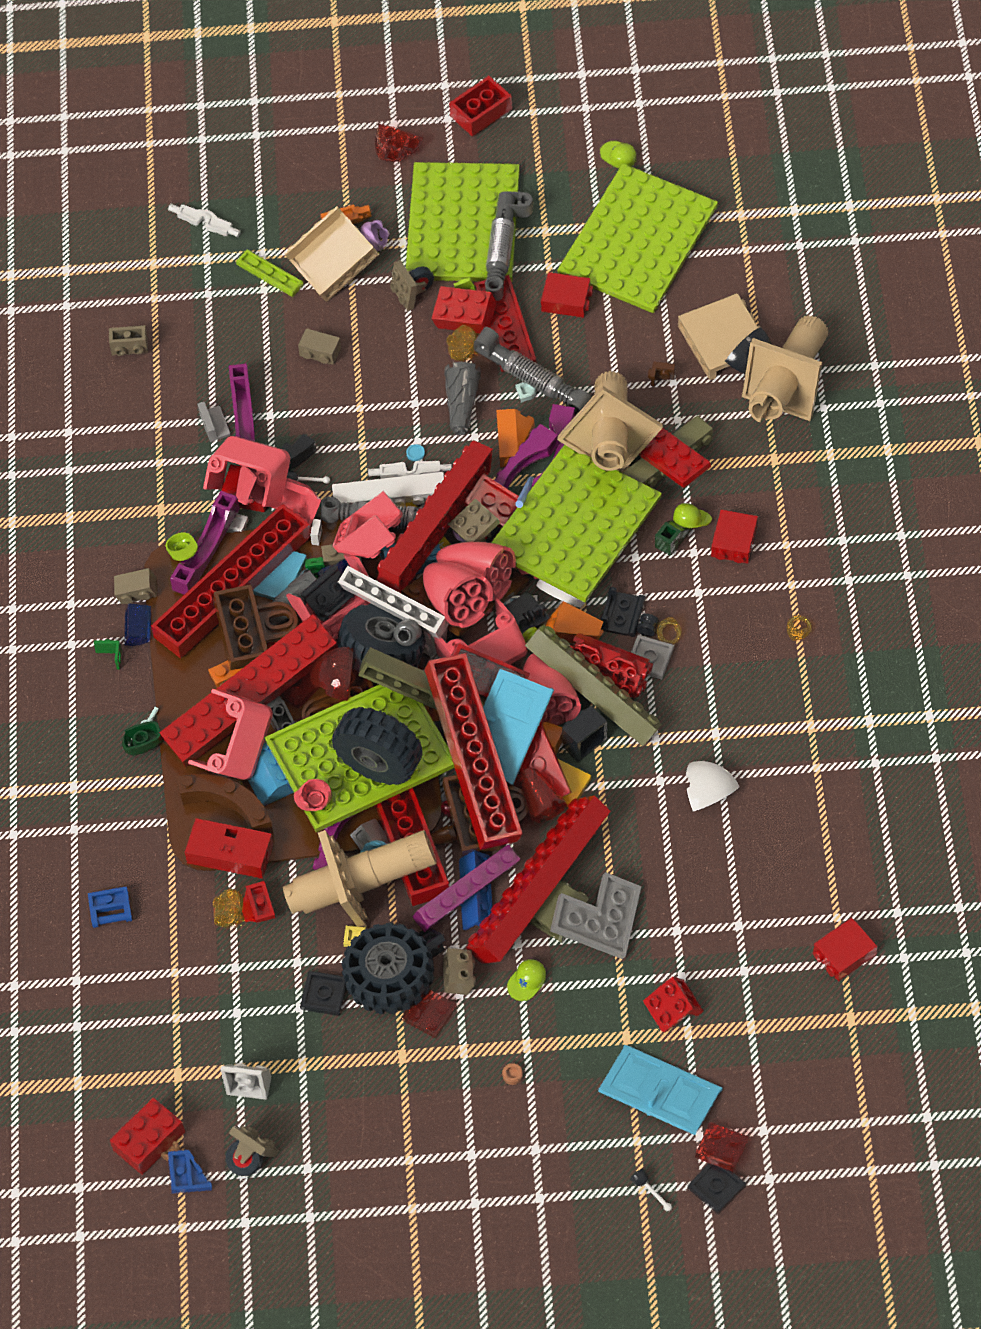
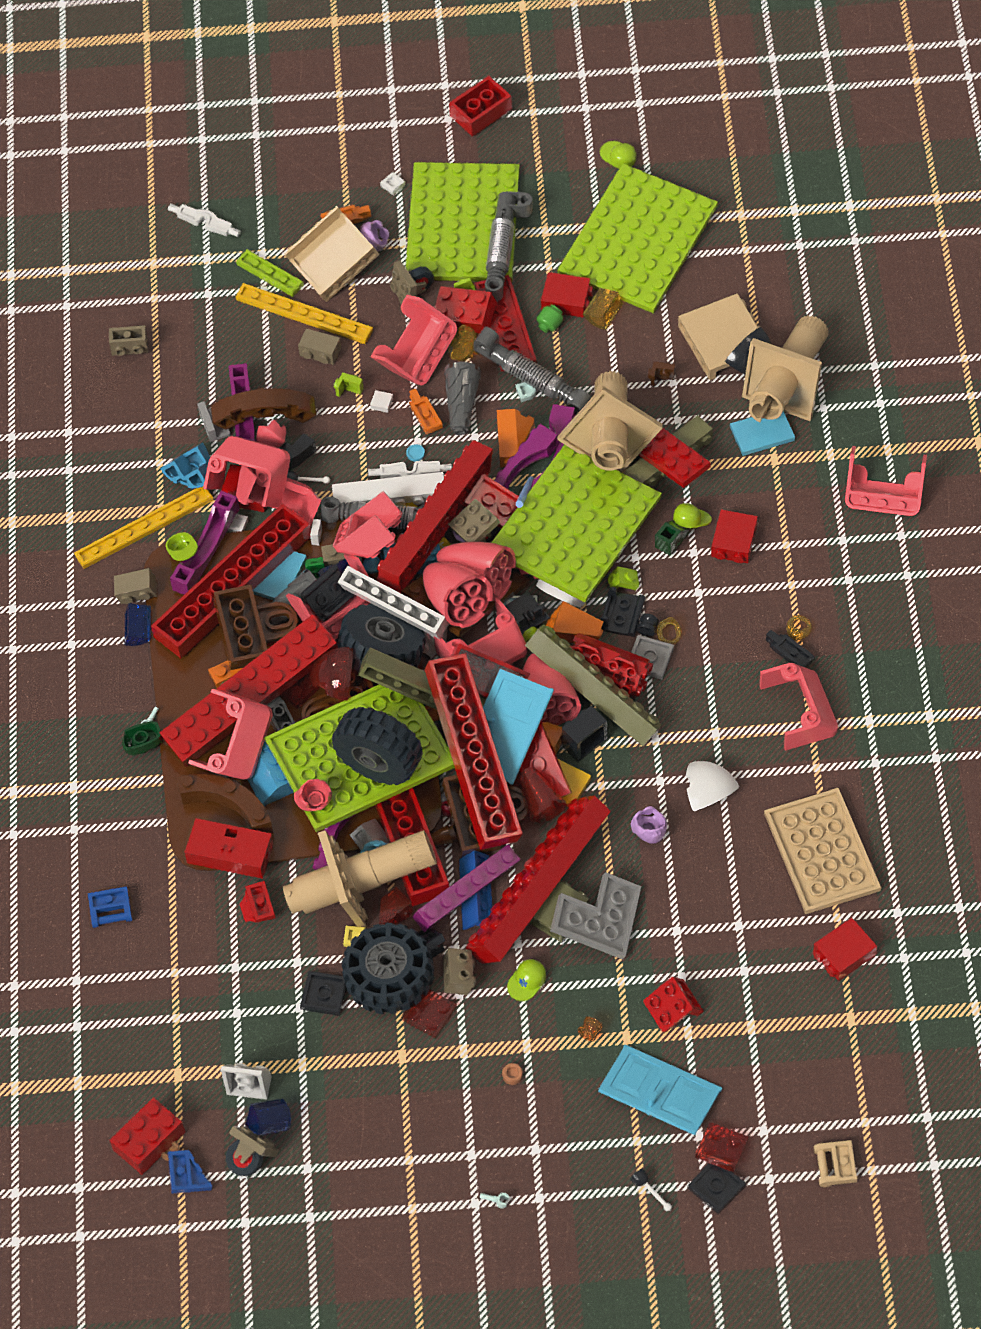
green bracket [94,639,122,670] -> none
clear yellow plate [213,888,244,928] -> none
clear red brick [375,123,423,162] -> none
dark grey head [394,619,422,646] -> none
none -> yellow tile [74,486,214,569]
none -> dark azure brick [160,442,210,488]
none -> reddish brown brick [211,387,316,430]
none -> yellow tile [235,283,373,344]
none -> clear blue brick [245,1099,291,1135]
none -> coral hair [256,420,287,448]
none -> lime bracket [334,372,364,397]
none -> medium azure piece [363,557,381,574]
none -> coral windscreen [370,295,457,385]
none -> white tile [370,390,393,413]
none -> clear red slope [379,887,413,925]
none -> white tile [380,172,406,195]
none -> orange hinge [409,388,443,435]
none -> light aqua hand [480,1193,509,1208]
none -> bright green head [536,305,563,333]
none -> clear orange wheel [577,1016,603,1042]
none -> clear yellow brick [583,288,623,330]
none -> lime bracket [608,566,639,590]
none -> lavender hair [631,806,667,844]
none -> medium azure tile [730,411,795,456]
none -> coral windscreen [760,663,838,751]
none -> tan plate [764,788,881,914]
none -> black hinge [765,630,815,668]
none -> tan plate [814,1140,857,1187]
none -> coral windscreen [845,446,927,516]

